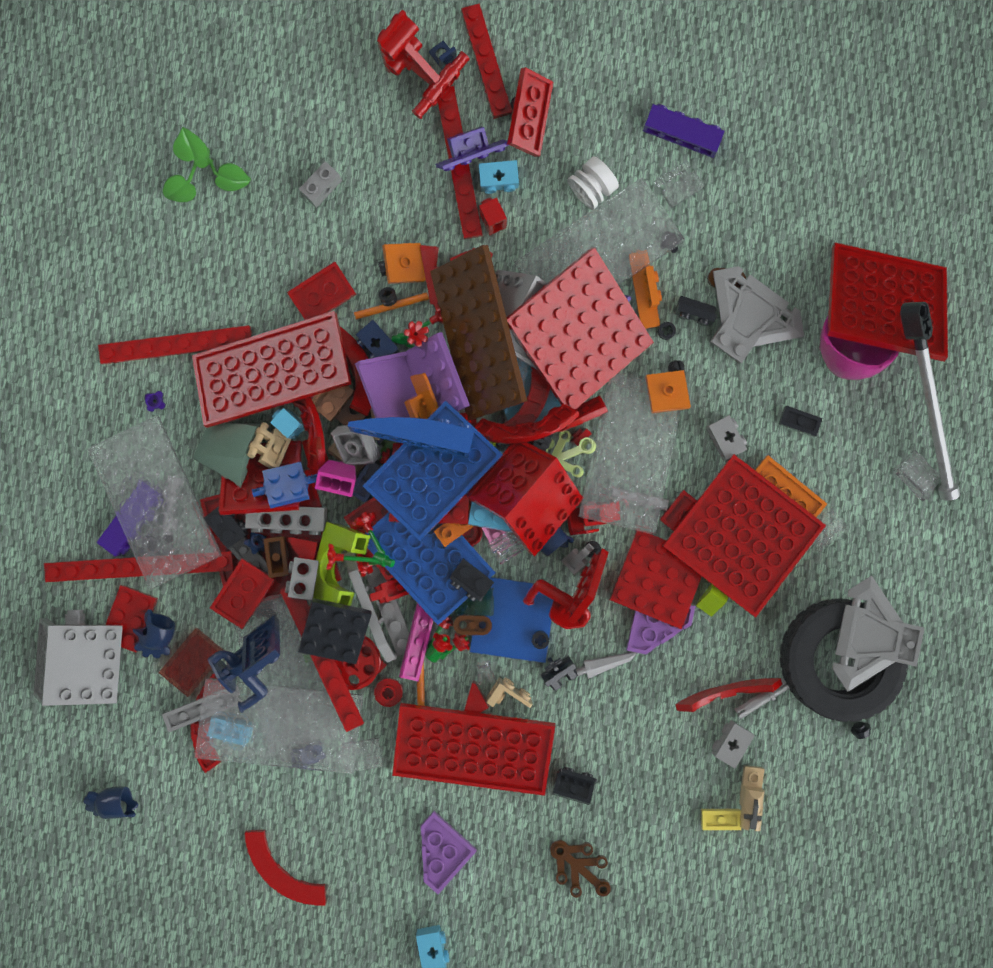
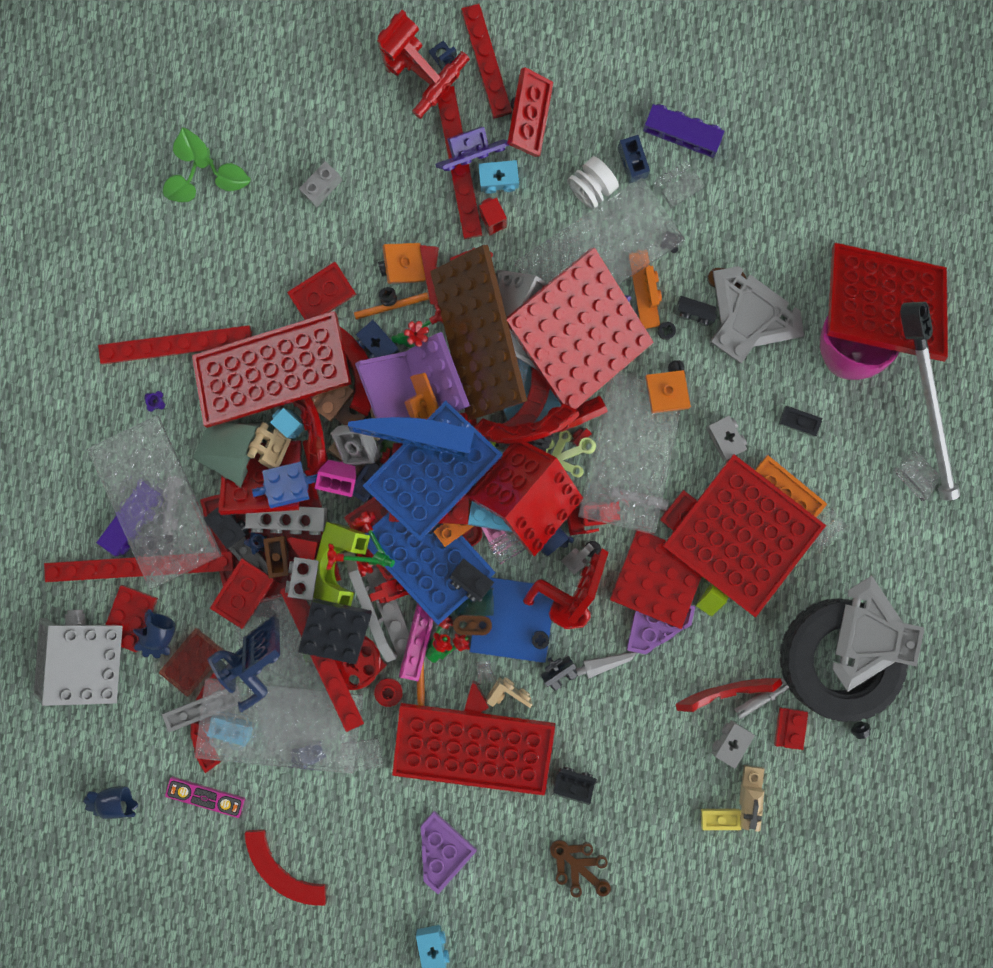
none -> tile [165,777,245,818]
none -> dark blue brick [617,135,650,184]
none -> red plate [774,707,808,750]

